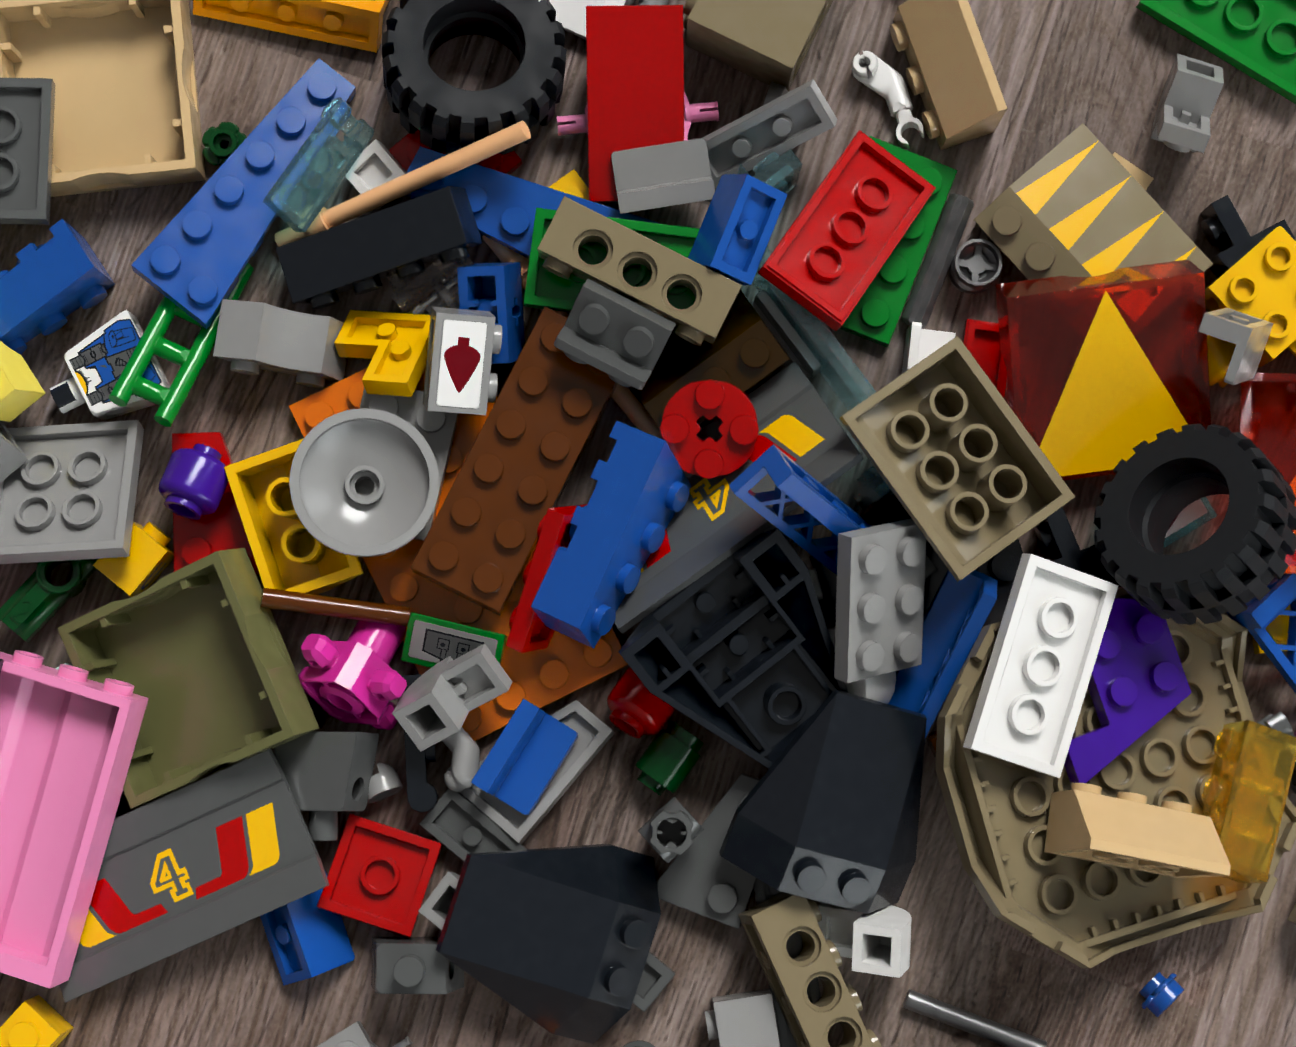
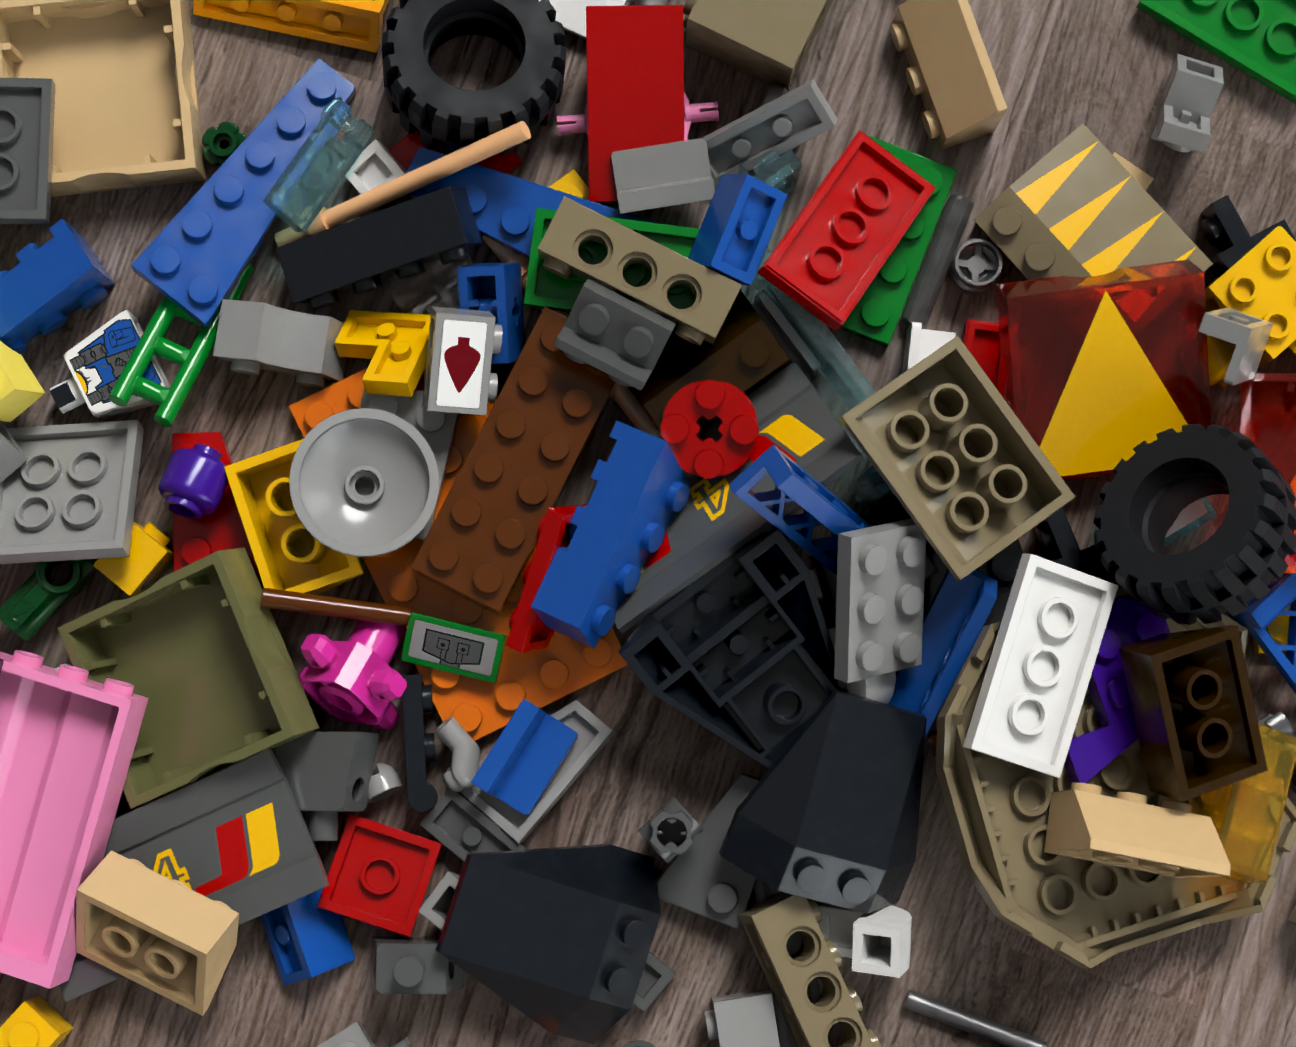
light grey brick [392,643,513,752] -> none
red head [607,668,675,739] -> none
dark green brick [635,721,704,796] -> none
white arm [852,51,925,149] -> none
blue plate [1139,972,1185,1017] -> none
none -> tan slope [76,850,239,1016]
none -> dark brown slope [1119,625,1268,802]

